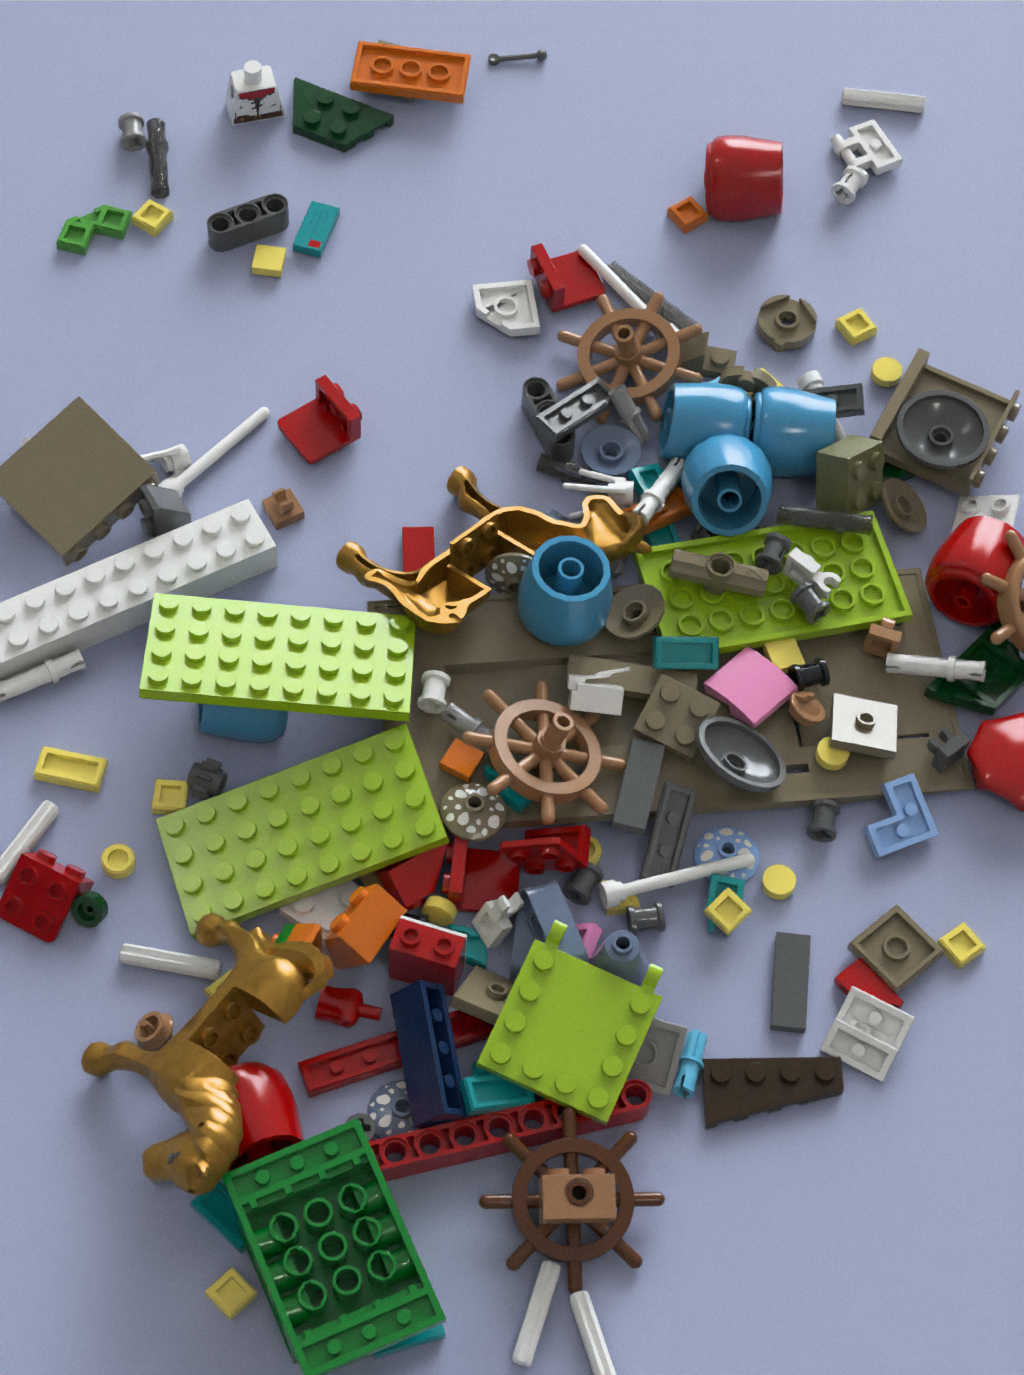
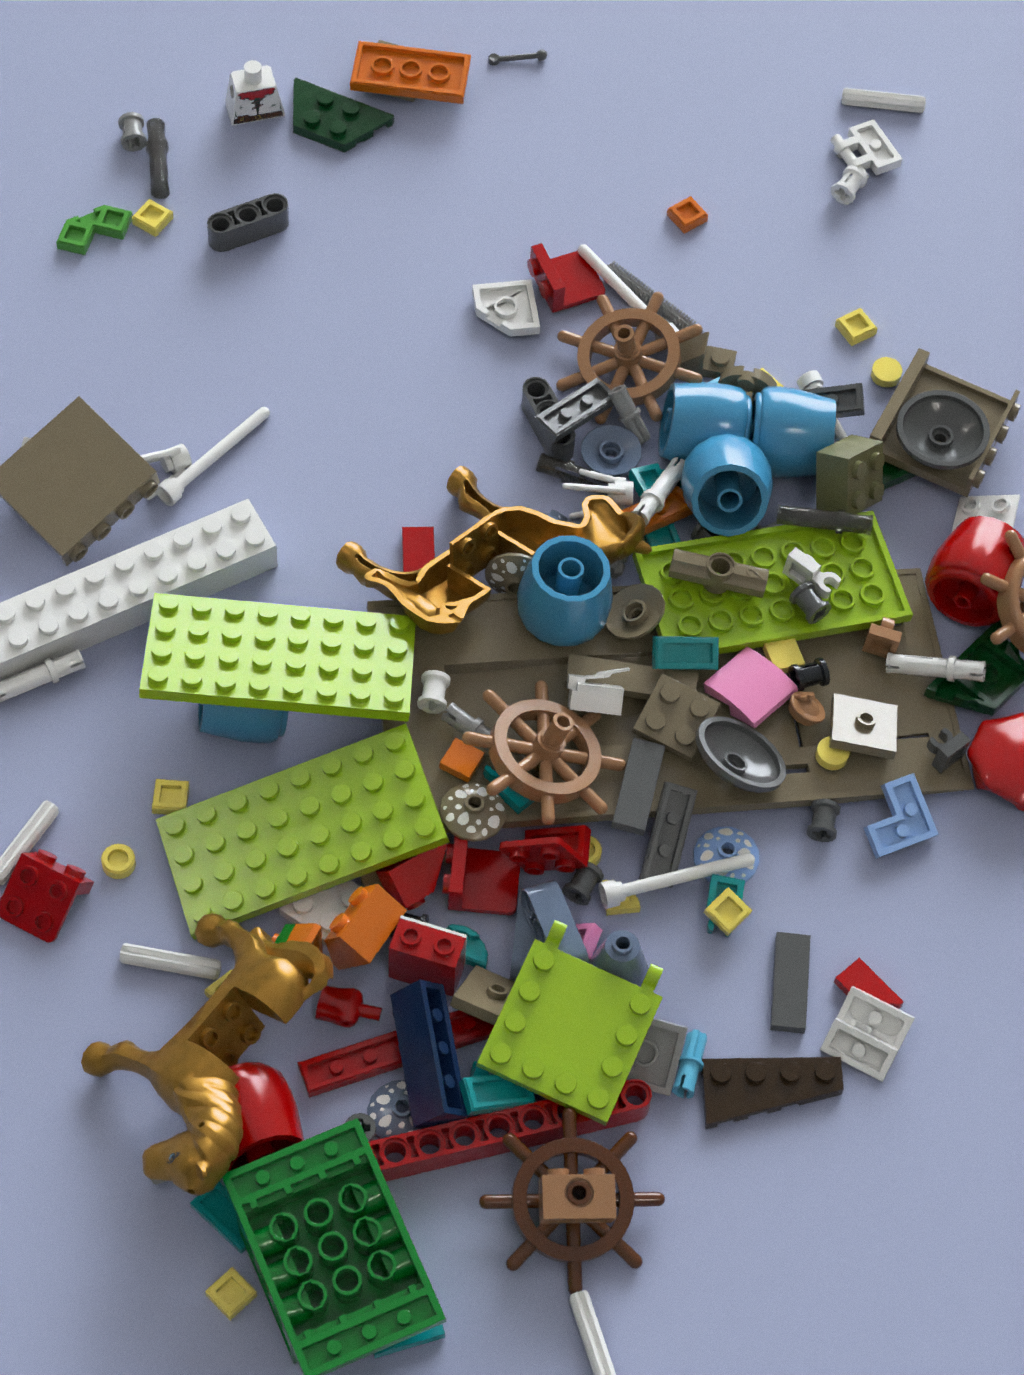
light yellow tile [33,746,108,793] -> none
dark green tile [71,891,108,928] -> none
medium nougat hat [135,1011,174,1051] -> none
dark grey slope [138,484,191,538] -> none
dark grey gear [187,757,228,800] -> none
light yellow tile [252,244,286,277] -> none
medium nougat tile [262,487,305,530] -> none
red bracket [277,374,362,464] -> none
teal tile [293,201,340,258] -> none
light yellow tile [421,896,458,926] -> none
white plate [471,892,524,949] -> none
white axle [512,1260,561,1367] -> none
dark grey bush [626,901,666,936] -> none
red piece [704,135,783,222] -> none
dark grey bush [755,532,792,575] -> none
dark tan plate [756,295,817,352] -> none
light yellow tile [761,864,796,900] -> none
dark tan plate [847,904,945,994] -> none
dark tan dish [880,478,927,534] -> none
light yellow tile [937,922,986,970] -> none

